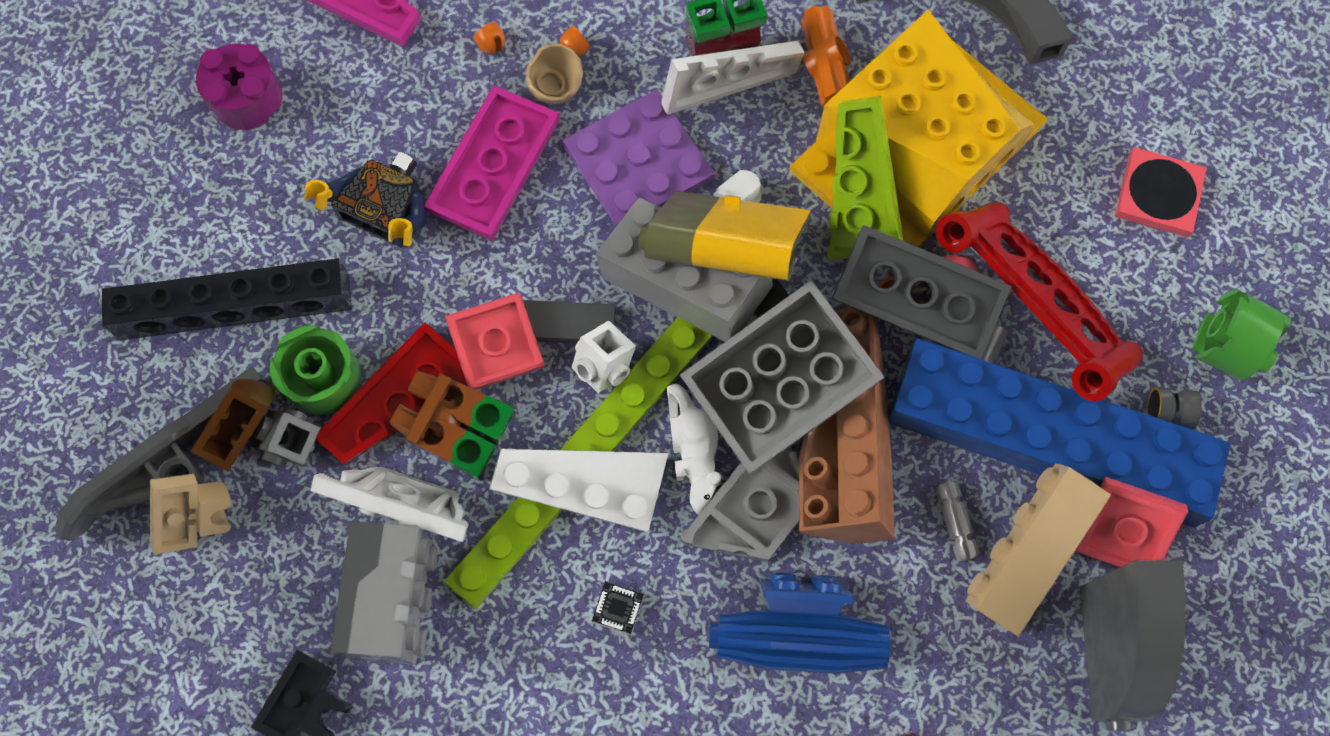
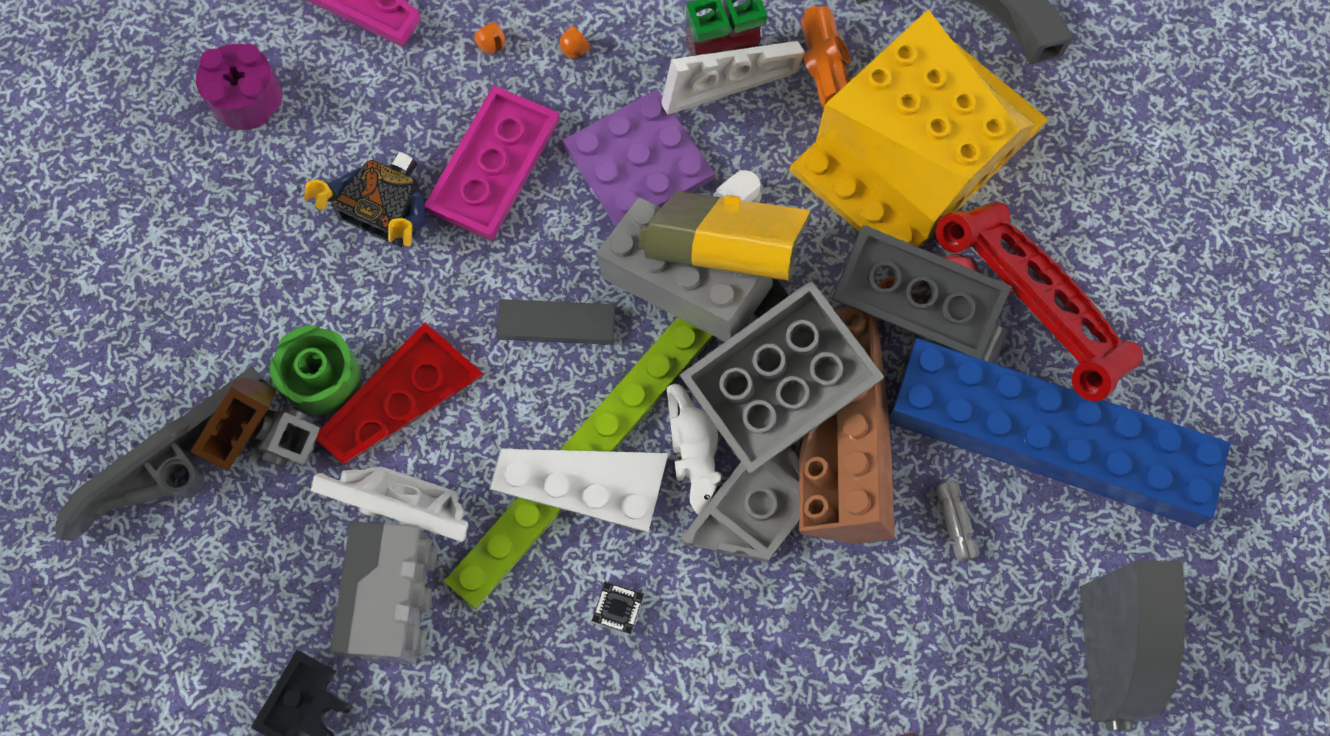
black brick [102,258,352,340] -> none
tan plate [150,474,231,555] -> none
dark orange hips [390,371,514,481] -> none
coral tile [445,292,545,390] -> none
tan hair [525,44,583,105] -> none
white brick [572,321,636,393] -> none
blue plate [709,572,890,674] -> none
lime wing [827,95,904,259] -> none
tan brick [965,463,1111,637] -> none
coral tile [1074,477,1188,567] -> none
tile [1114,147,1207,238] -> none
dark grey wheel [1148,387,1202,430] -> none
bright green brick [1193,289,1291,380] -> none

